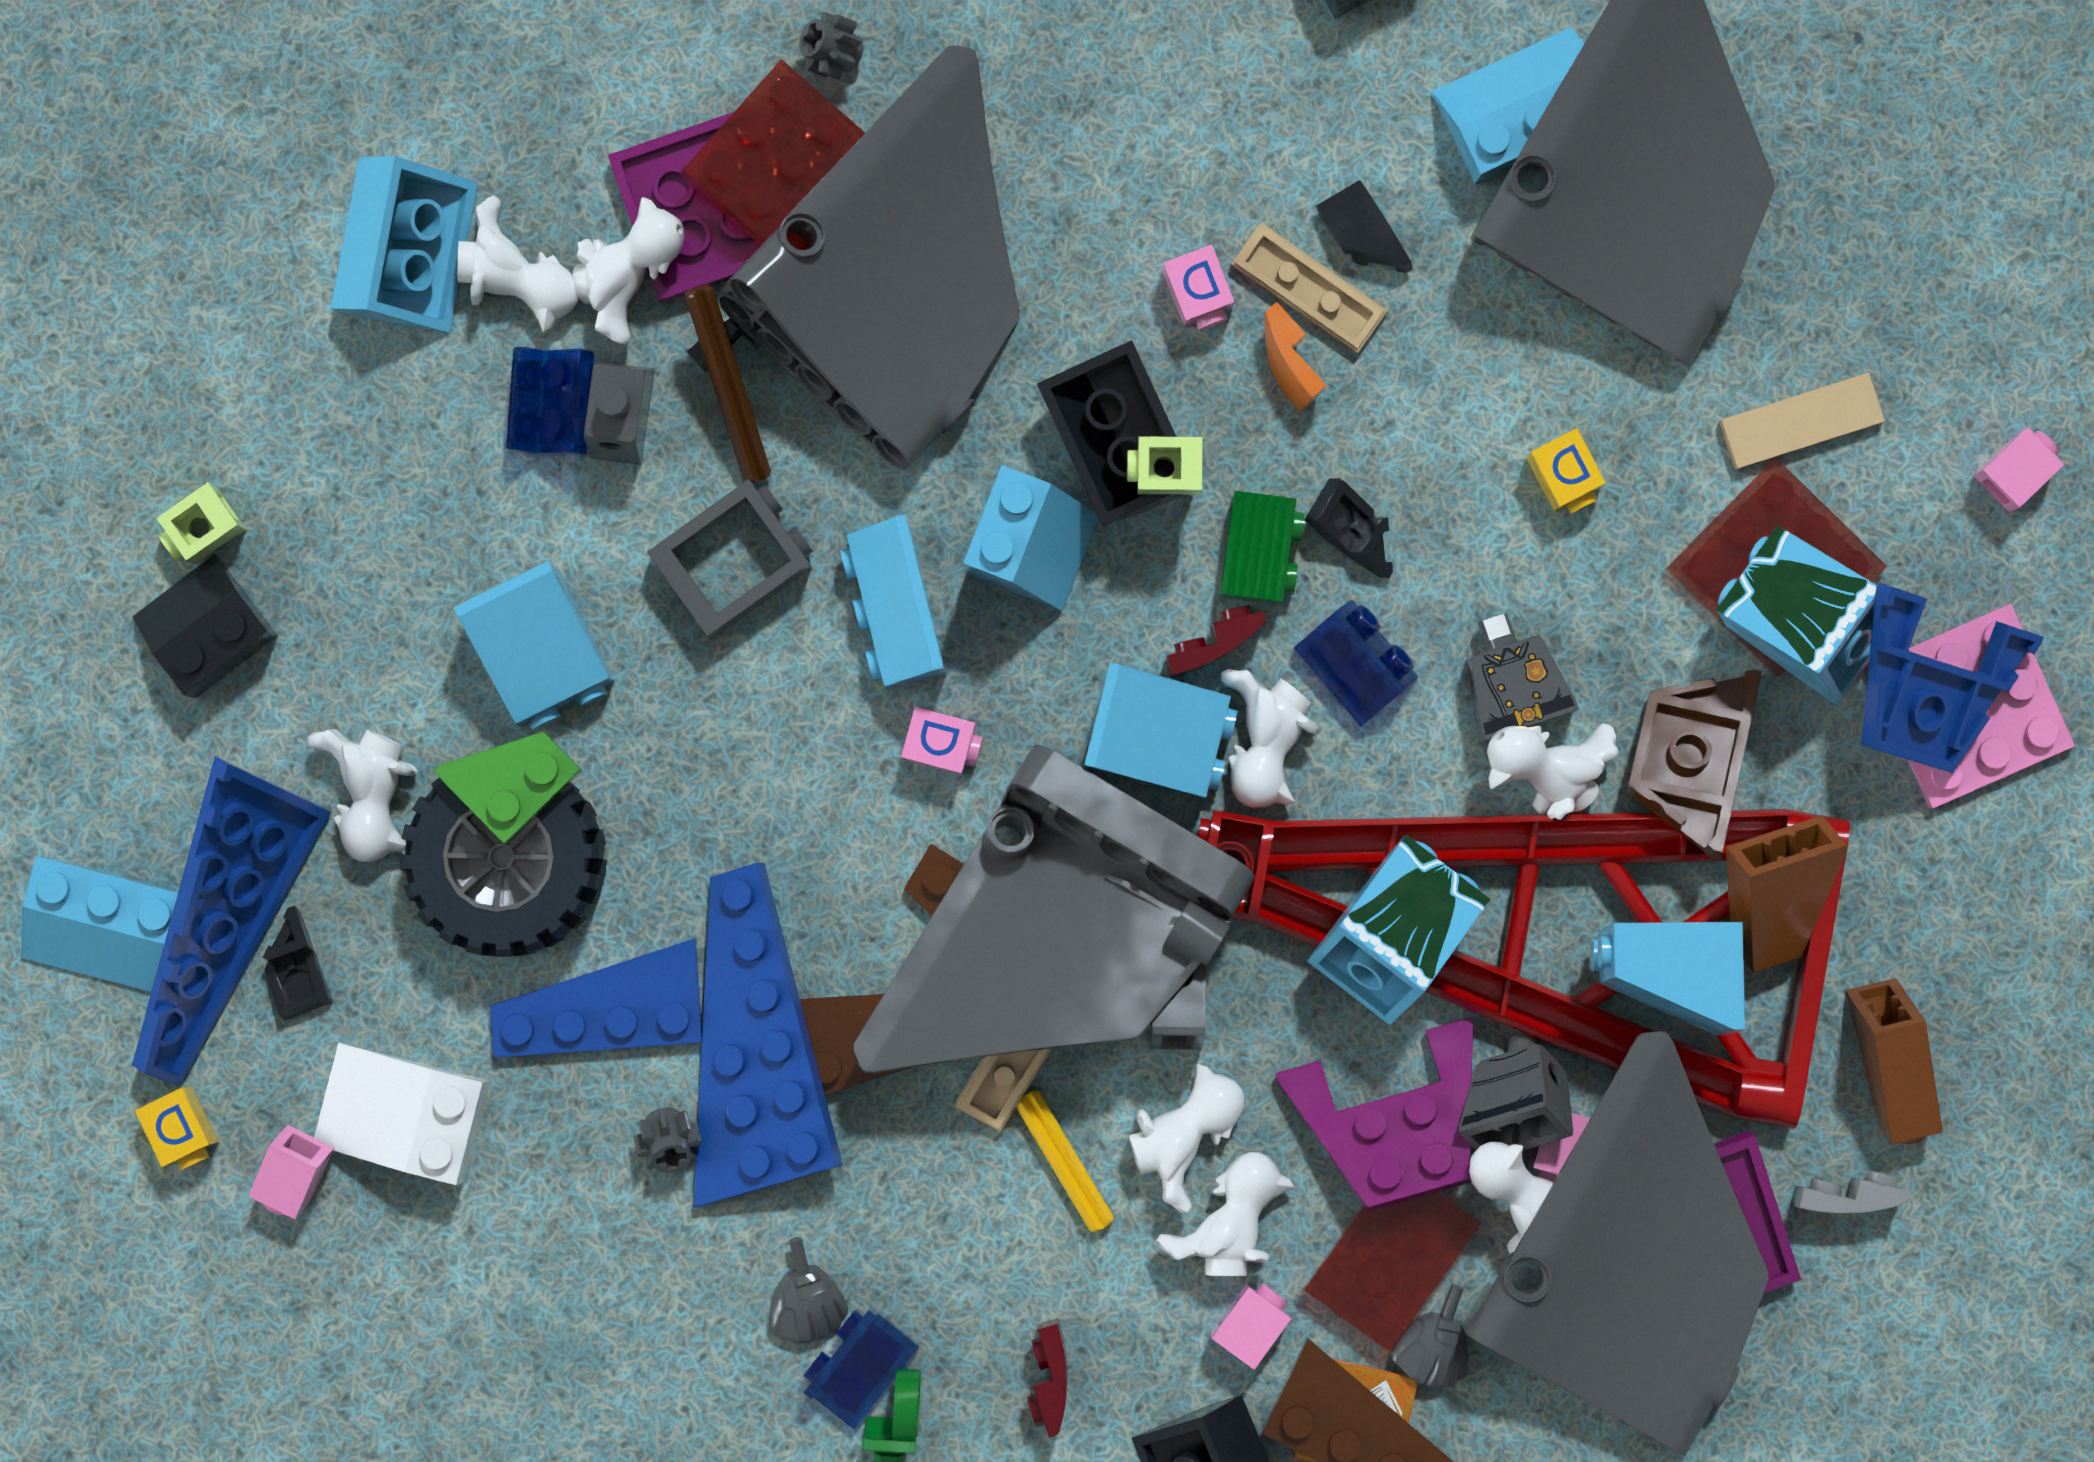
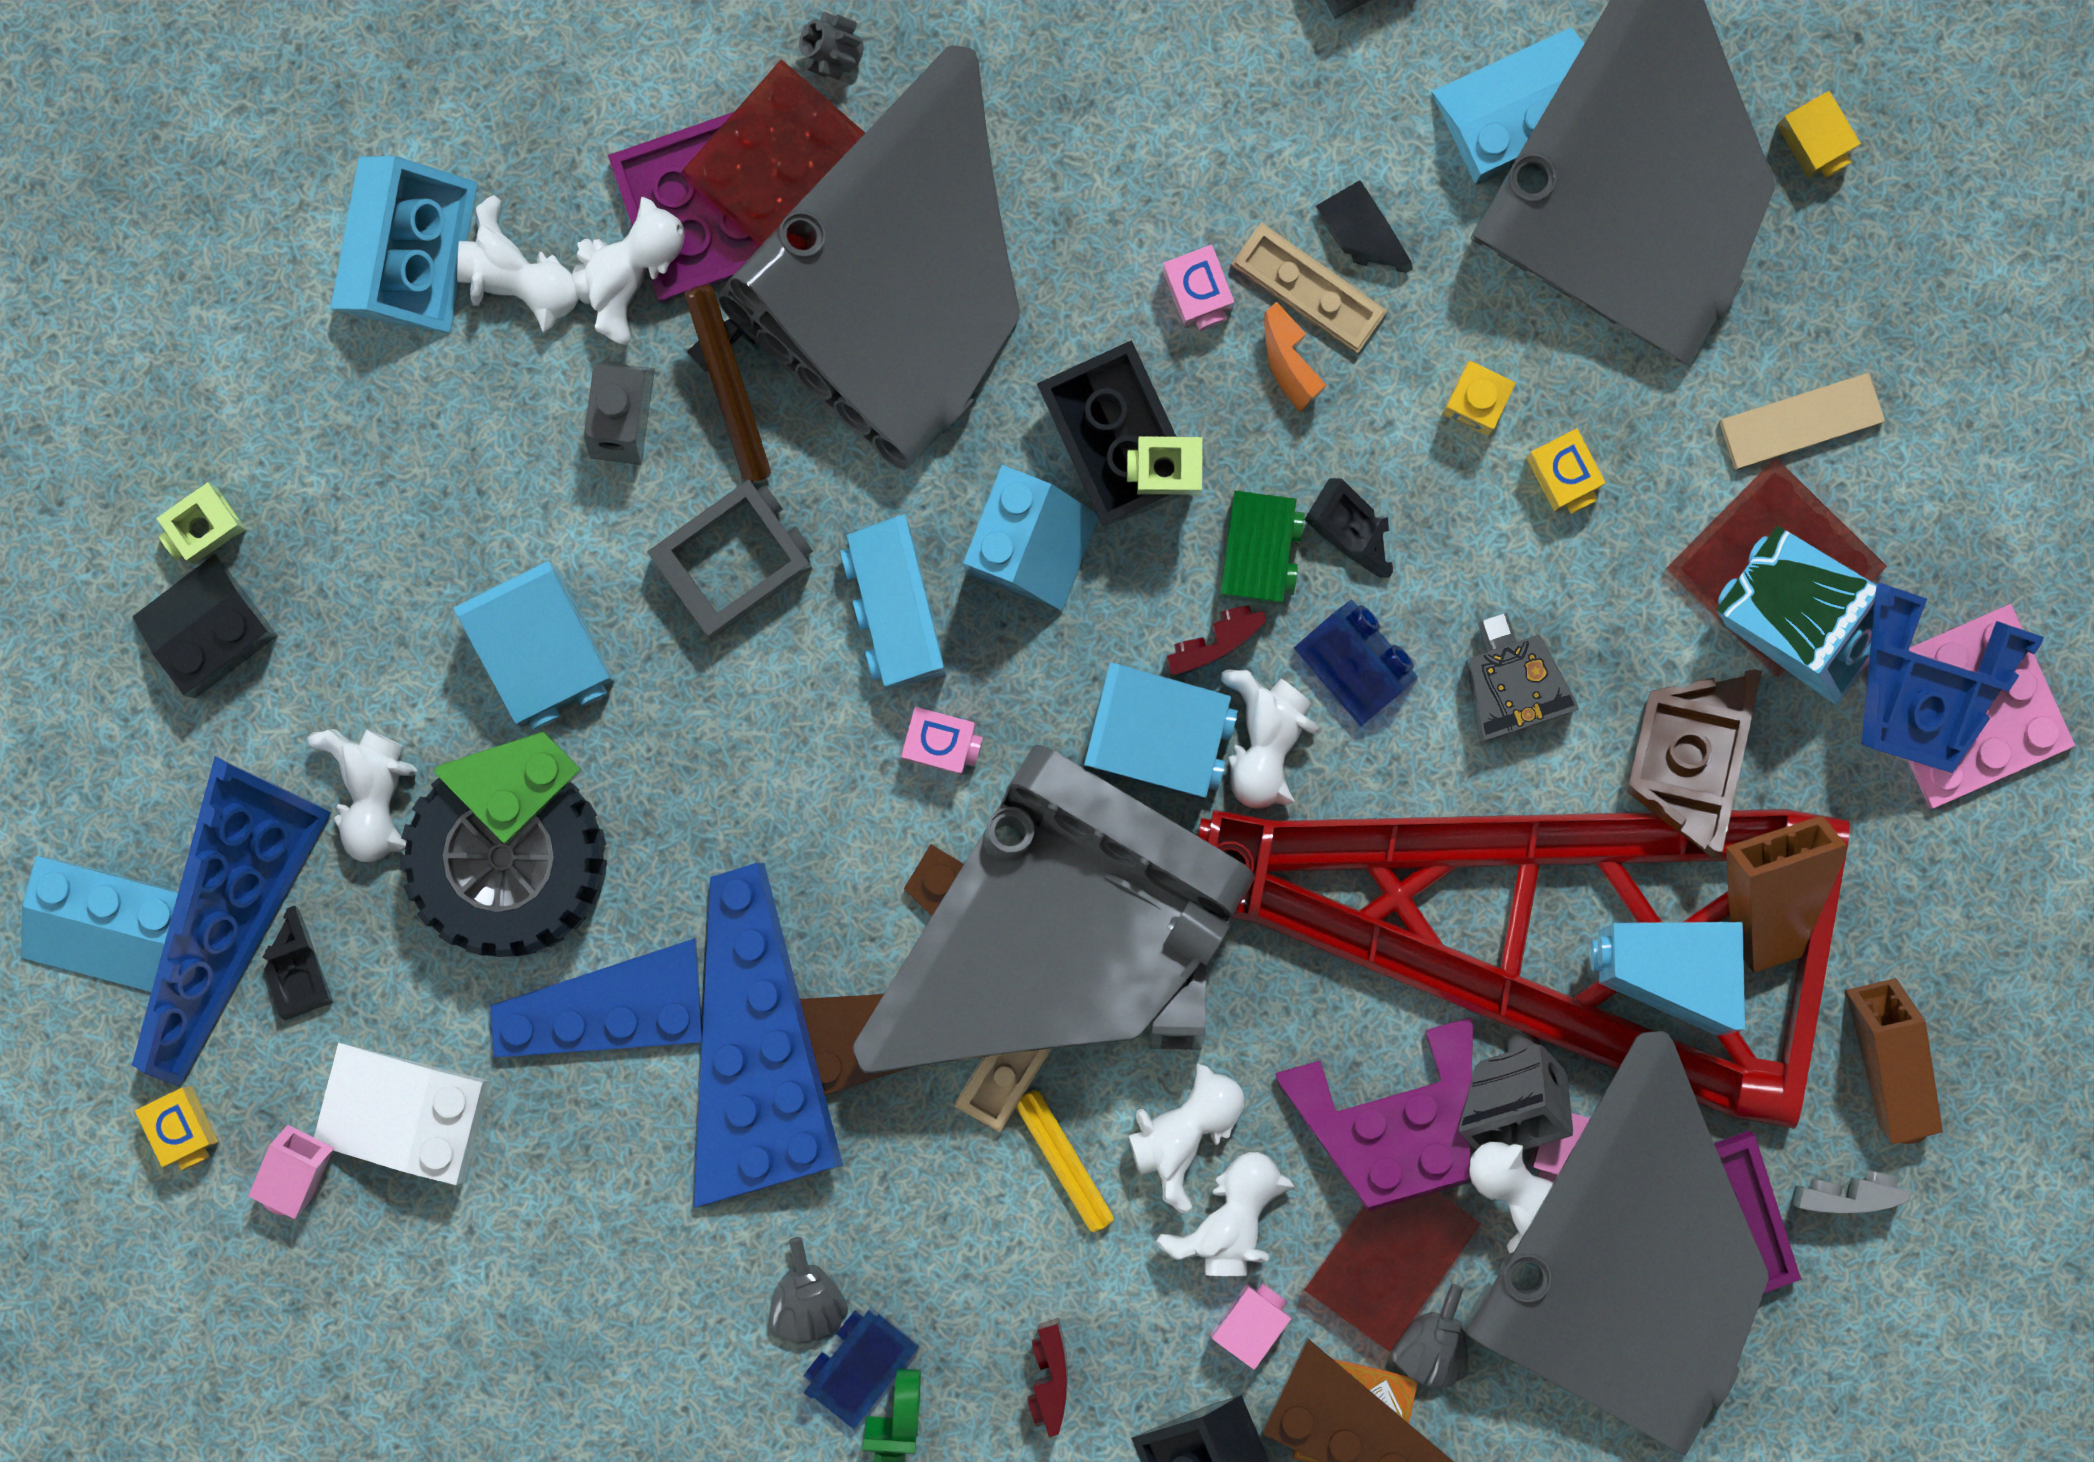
clear blue bracket [506,347,594,456] -> none
dark grey gear [634,1107,702,1173] -> none
slope [1307,835,1490,1025] -> none
white animal [1487,723,1619,820] -> none
bright pink brick [1973,427,2065,513] -> none
none -> yellow brick [1442,360,1516,436]
none -> yellow brick [1777,90,1861,179]

